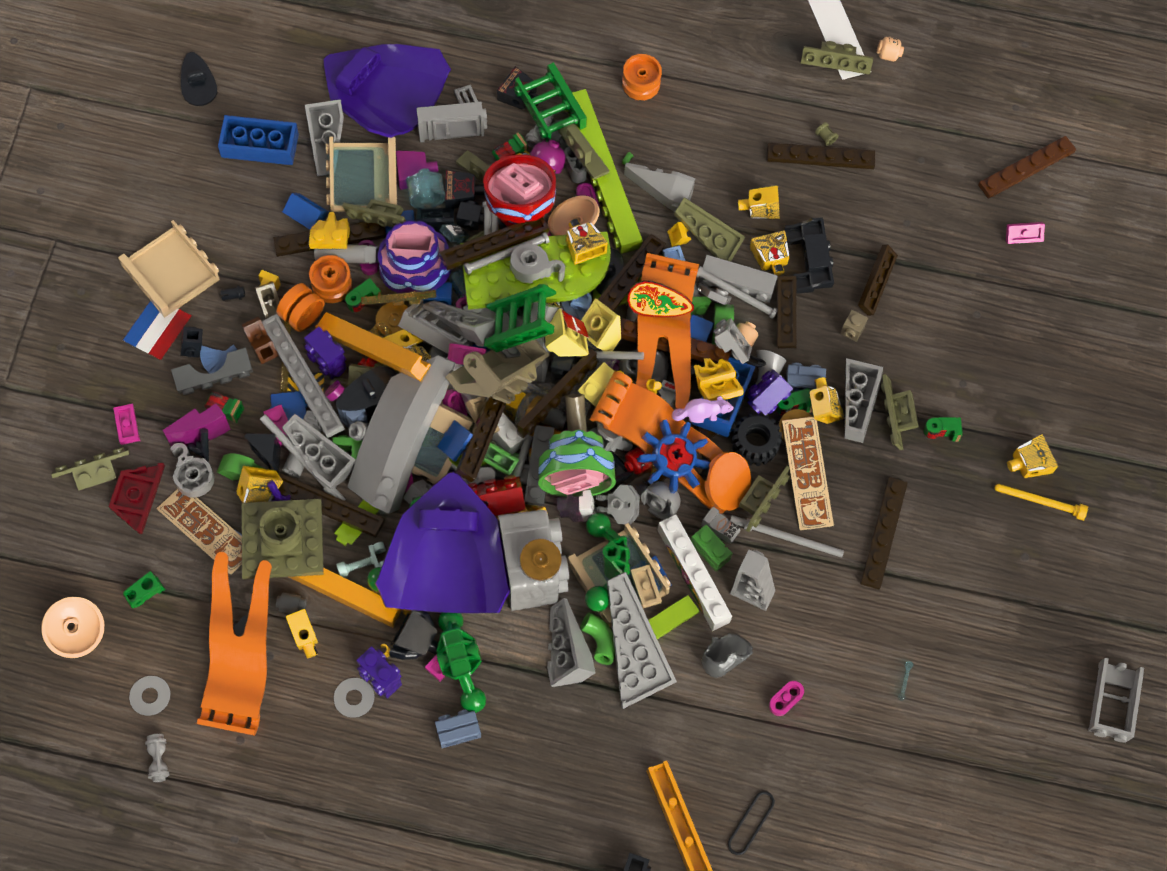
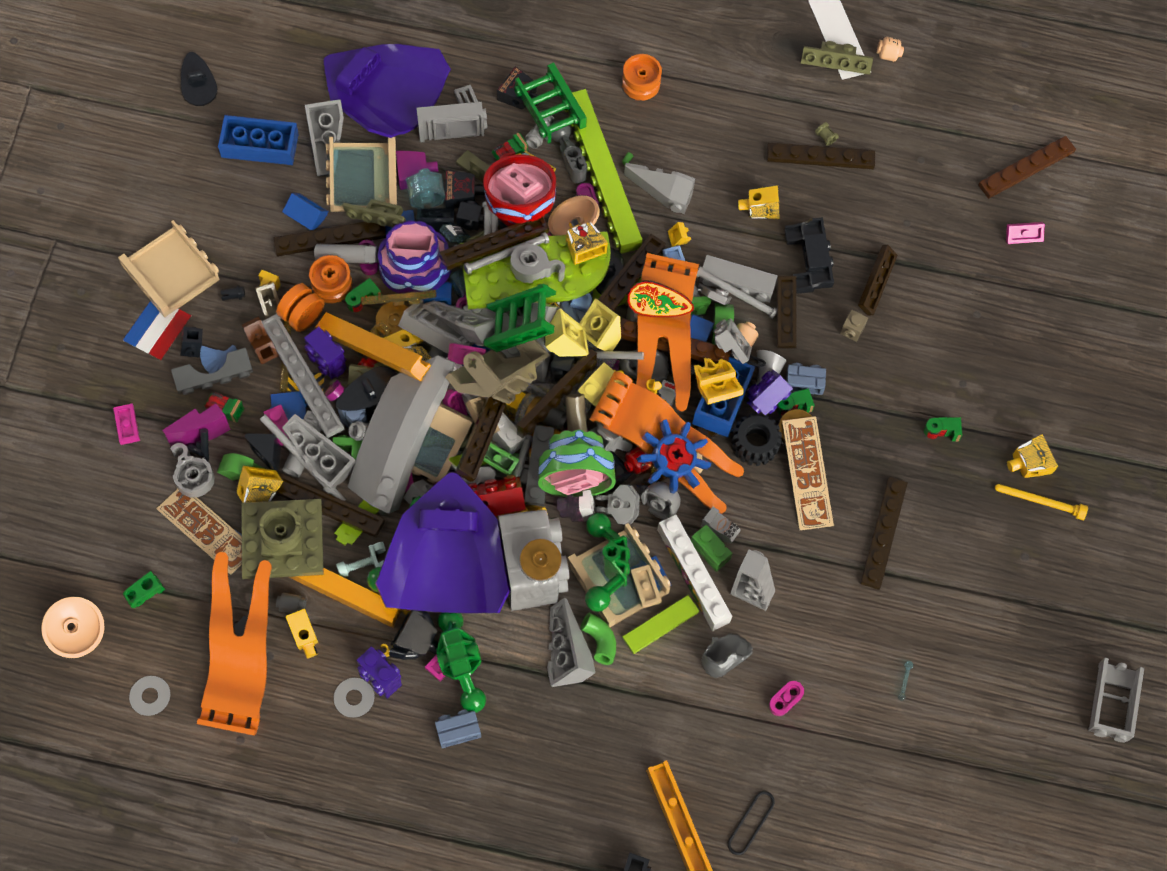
olive bracket [51,447,130,491] -> none
dark red wing [108,463,165,535] -> none
light grey piece [145,734,169,782] -> none
dark purple bar [267,481,291,501] -> none
yellow plate [309,212,350,249] -> none
blue piece [437,420,473,462] -> none
magenta cylinder [530,140,566,174] -> none
olive bracket [557,124,610,180] -> none
red sticker [562,311,589,338] -> none
light grey wing [607,572,677,709] -> none
lavender animal [672,396,734,423] -> none
olive wing [674,197,745,262] -> none
orange tile [705,452,751,511] -> none
light grey bar [730,515,844,558] -> none
olive bracket [739,466,790,532] -> none
torso [750,230,789,276] -> none
yellow torso [810,377,845,424] -> none
light grey wedge [845,358,883,443] -> none
olive bracket [881,374,919,450] -> none

